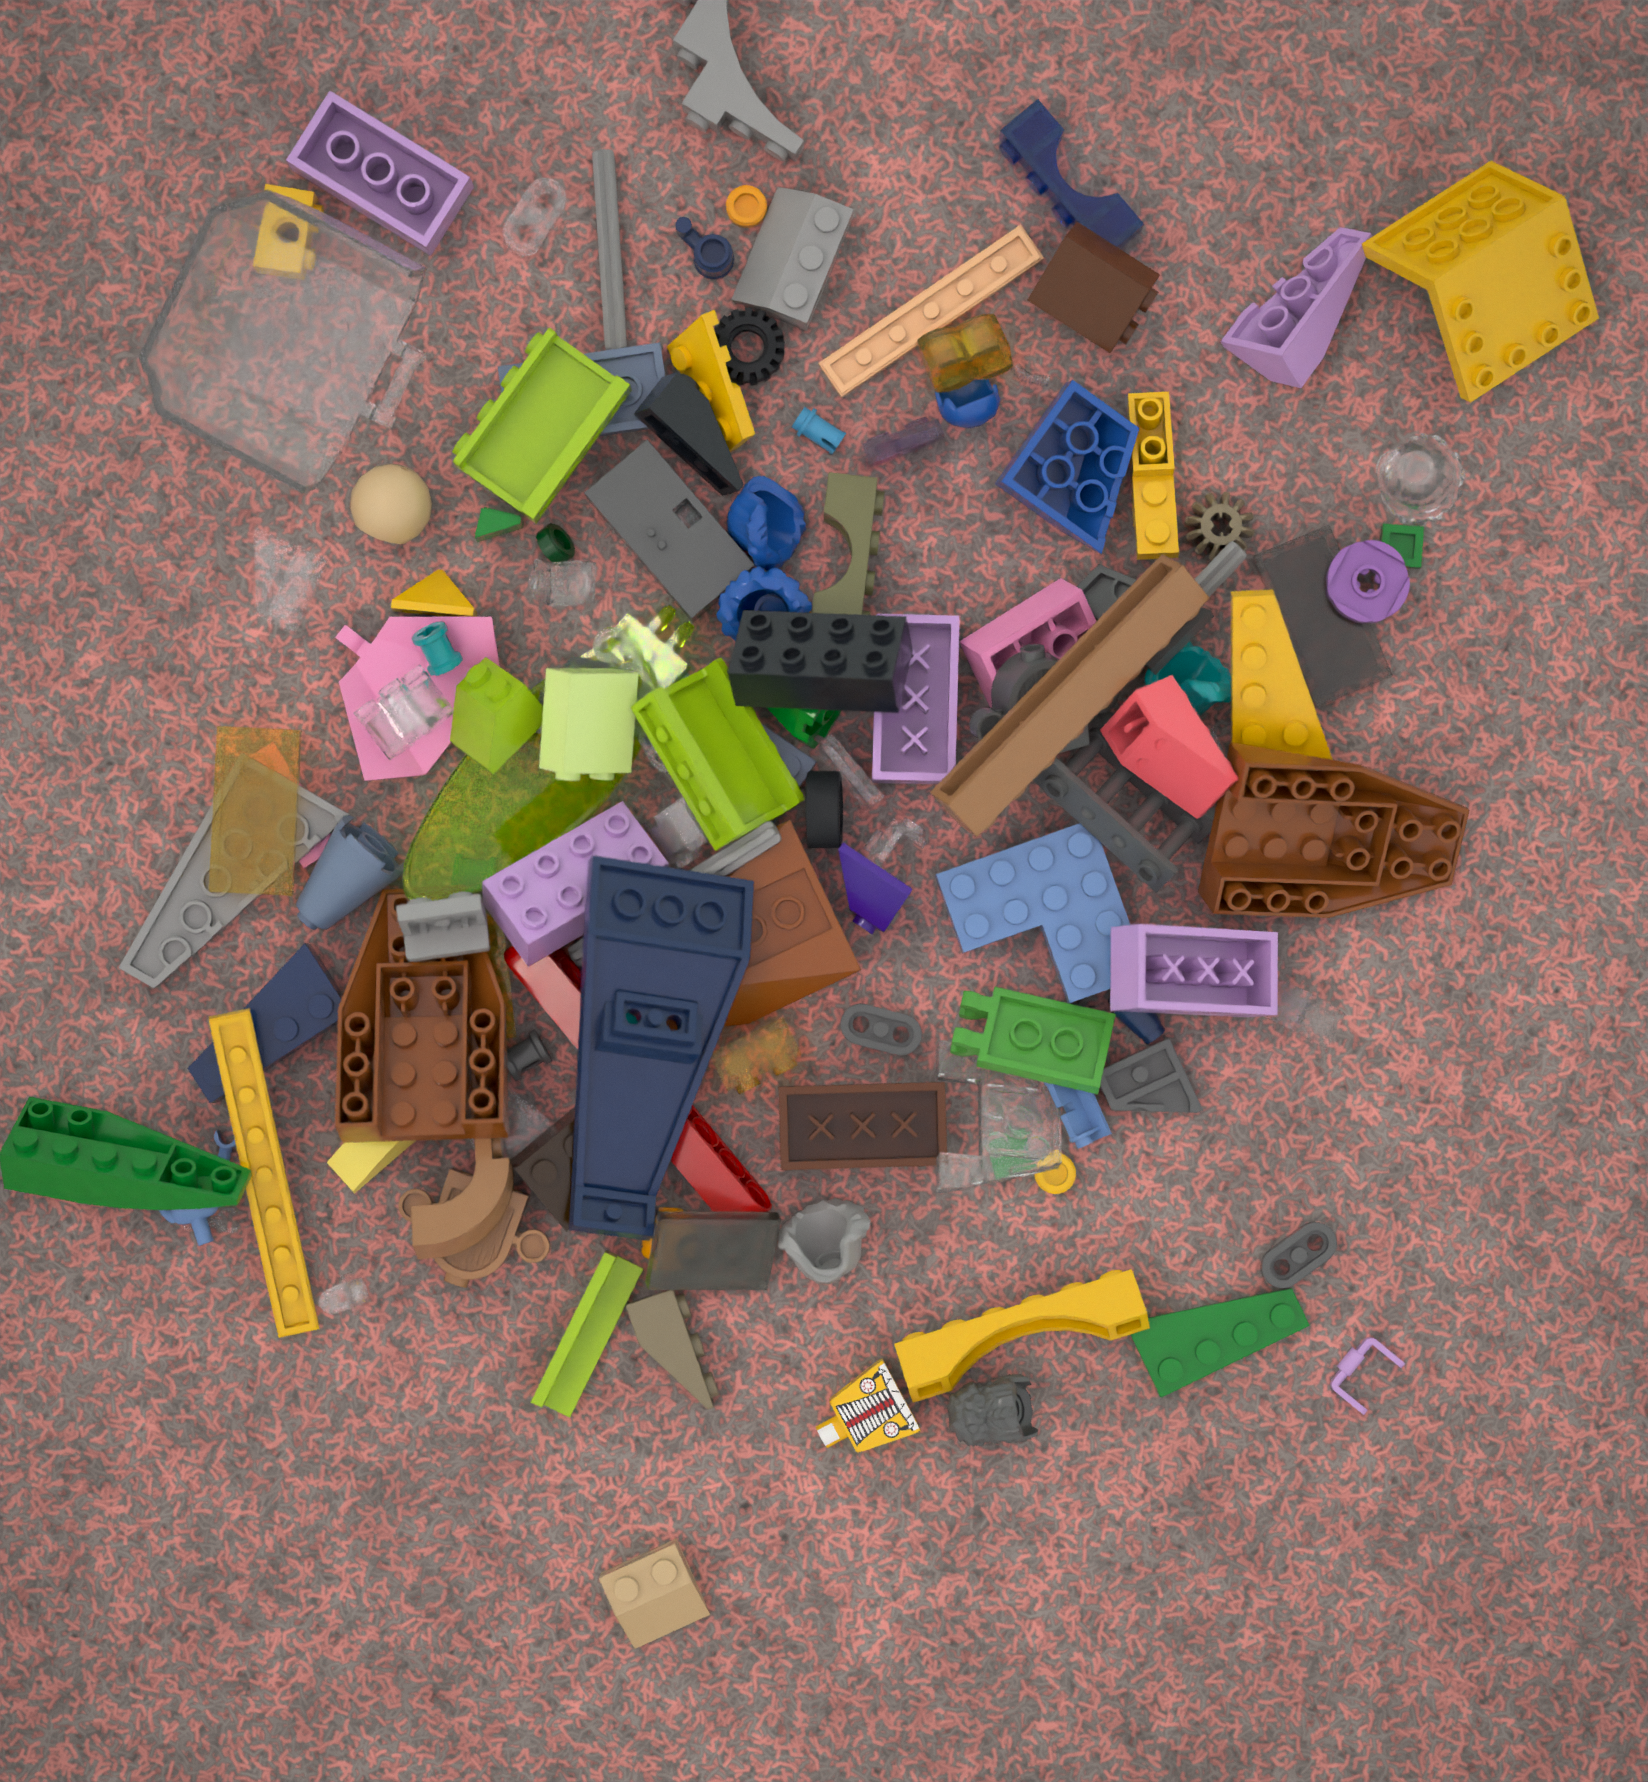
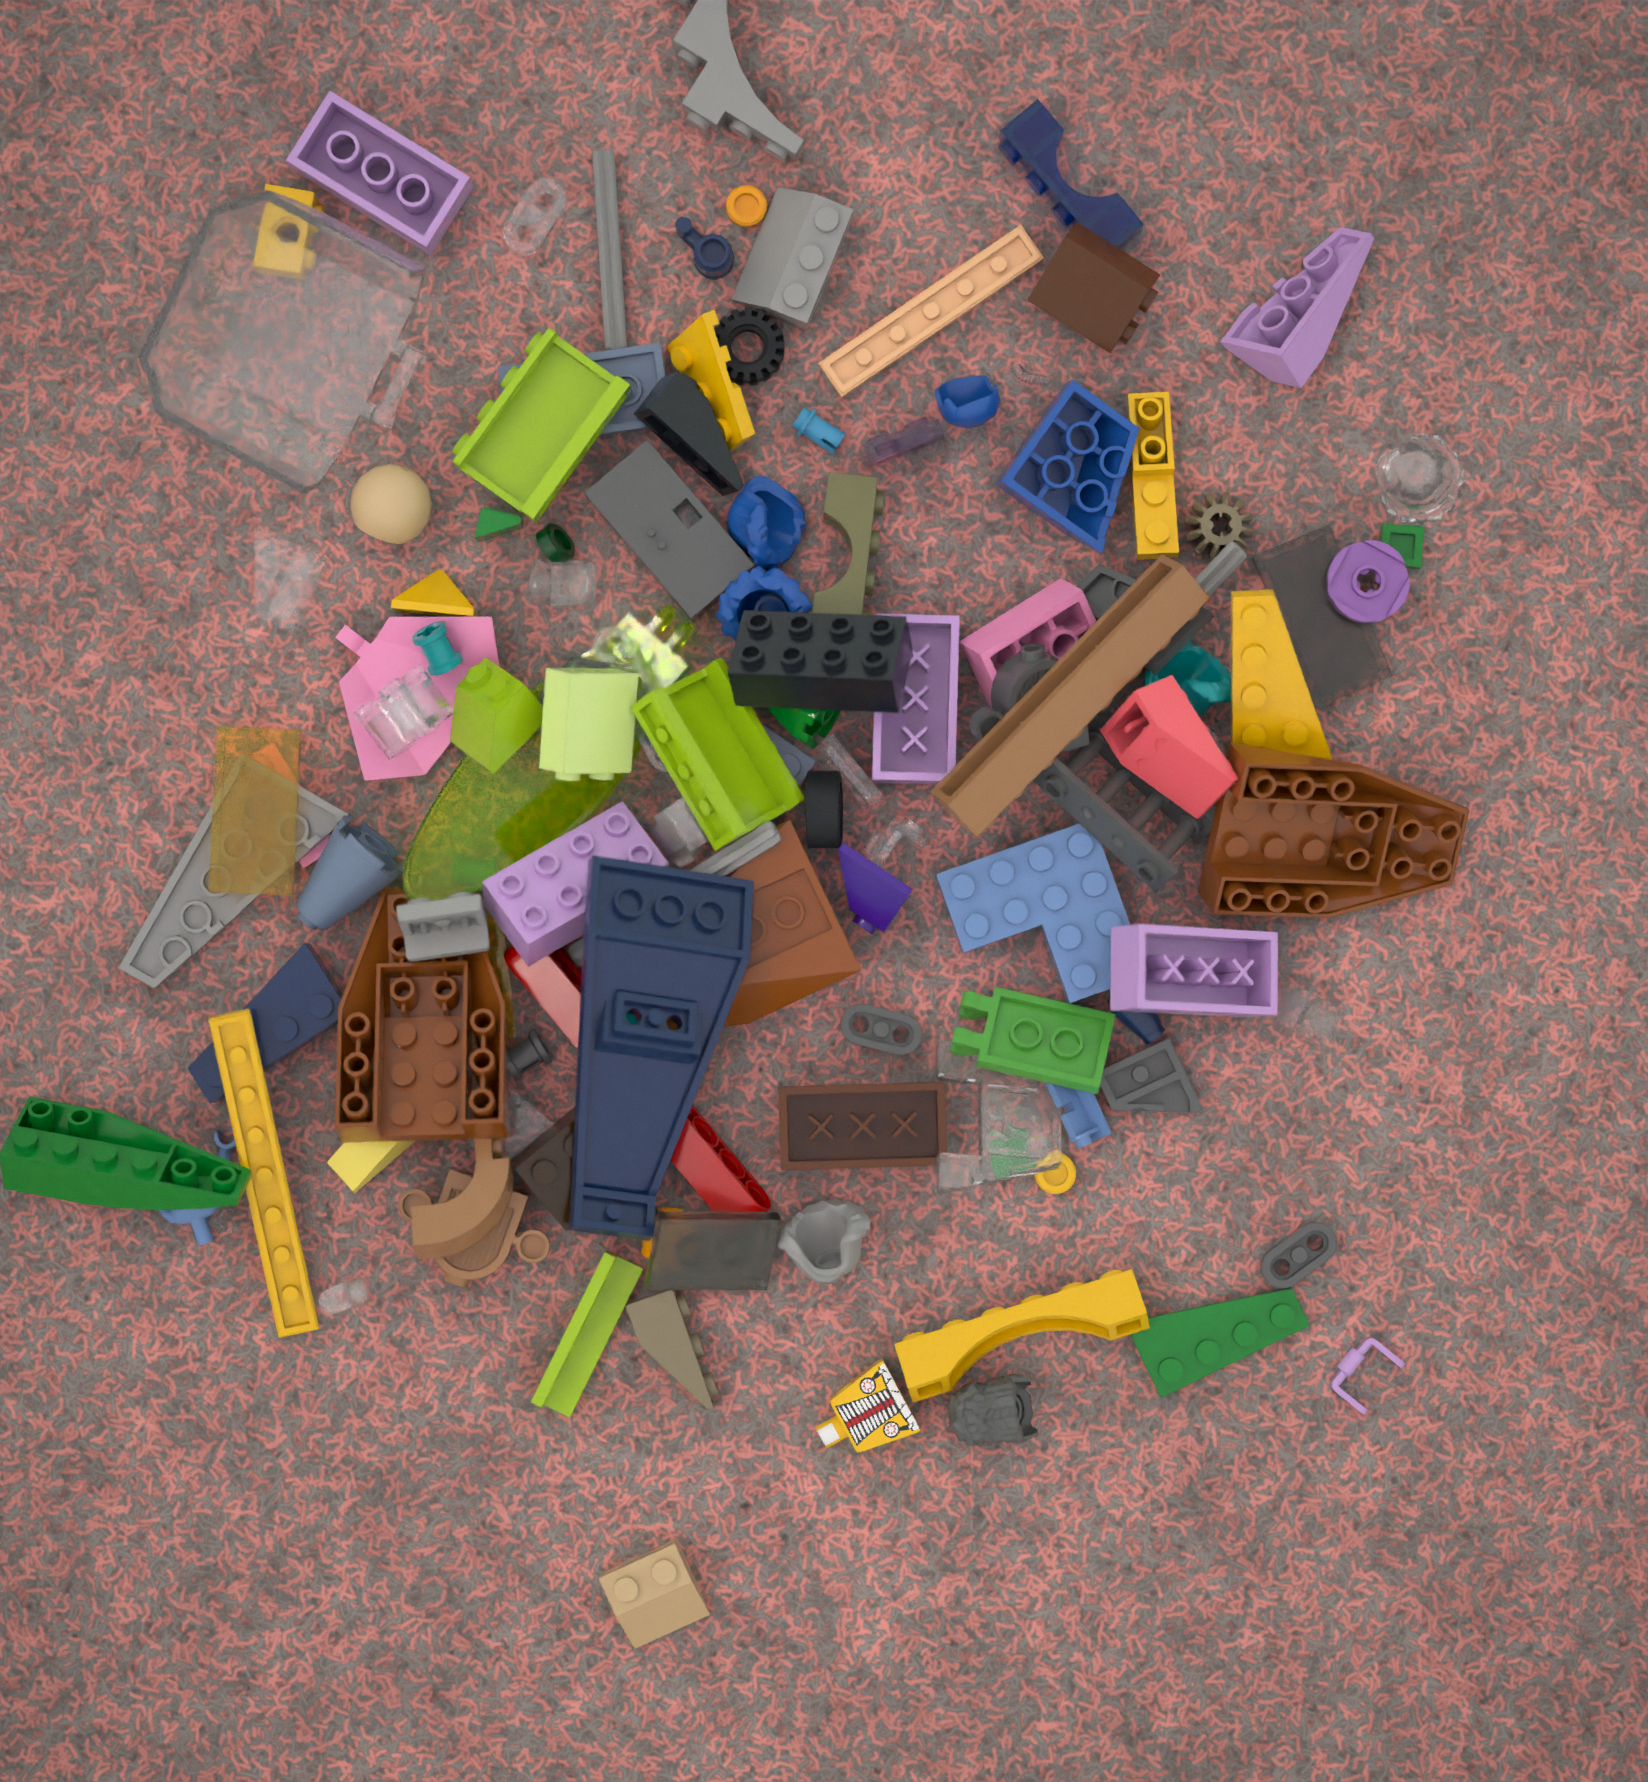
clear yellow brick [711,1017,802,1094] -> none
clear yellow brick [917,314,1013,392] -> none
yellow bracket [1361,161,1599,403] -> none

